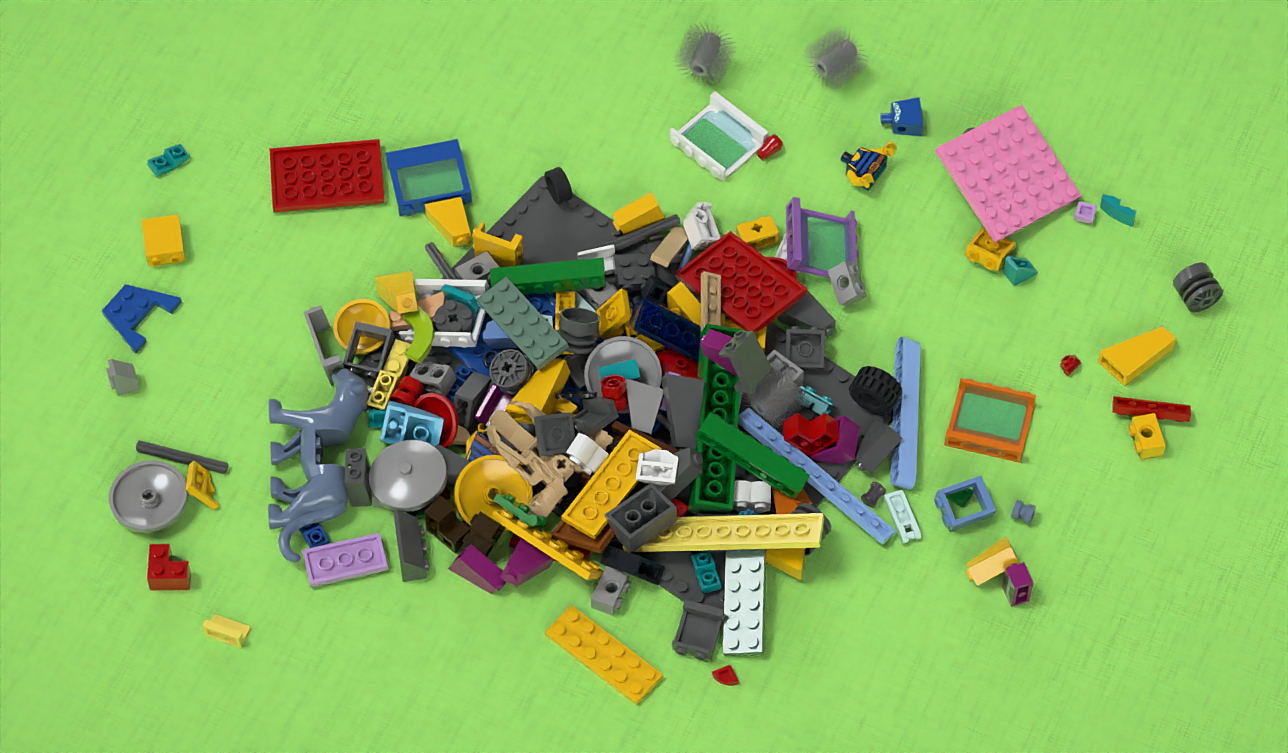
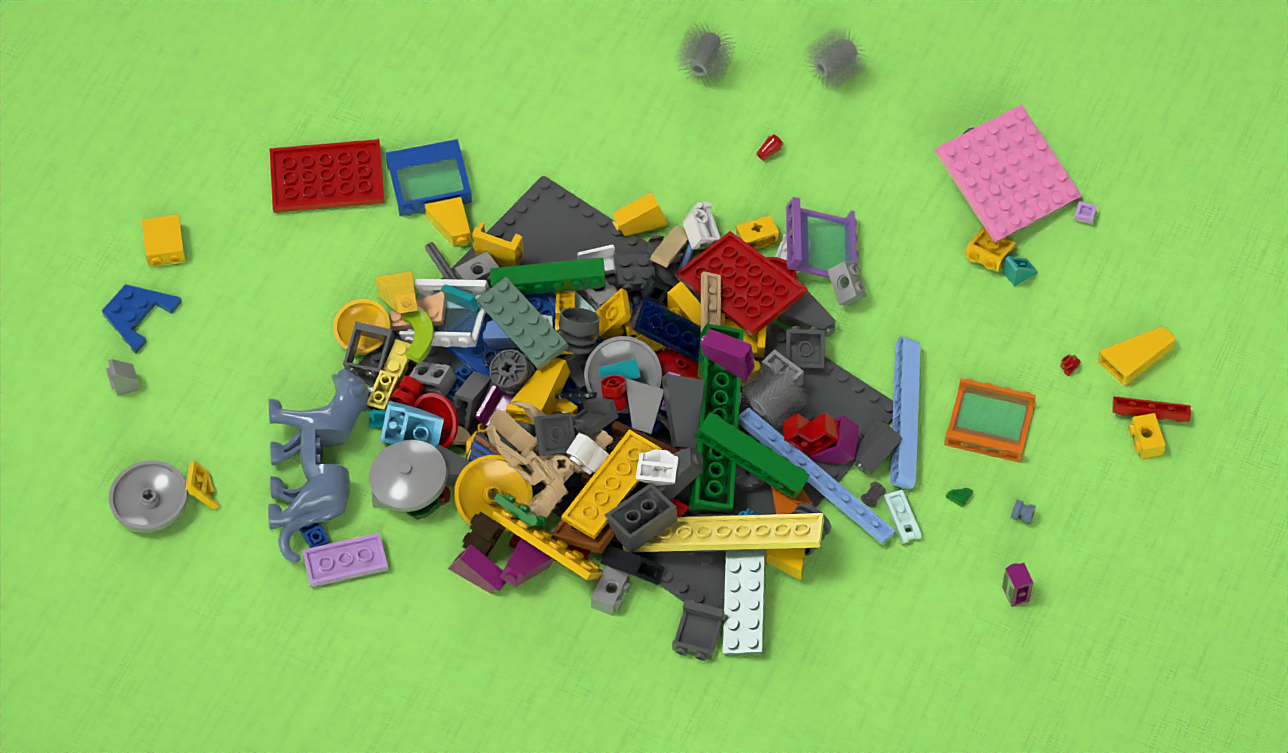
dark grey axle [136,440,229,474] -> none
teal slope [147,144,190,177] -> none
red brick [147,544,191,590] -> none
light yellow panel [202,614,250,648] -> none
light grey panel [304,306,345,386] -> none
dark grey window [344,448,372,507] -> none
dark grey slope [393,511,429,582] -> none
dark brown brick [424,496,471,553] -> none
dark grey plate [434,300,472,333] -> none
black tyre [544,167,573,204] -> none
yellow plate [545,605,663,706] -> none
dark grey axle [597,214,680,252] -> none
panel [670,92,769,181] -> none
teal slope [691,550,722,594] -> none
red tile [712,665,739,686] -> none
dark grey panel [719,330,772,393] -> none
white brick [732,480,771,513] -> none
teal hinge [795,386,836,416] -> none
torso [841,142,897,191] -> none
black tyre [849,366,902,415] -> none
blue torso [880,97,923,136] -> none
medium blue window [934,476,996,532] -> none
yellow slope [965,537,1020,585] -> none
teal slope [1100,194,1136,227] -> none
dark grey wheel [1173,262,1223,313] -> none

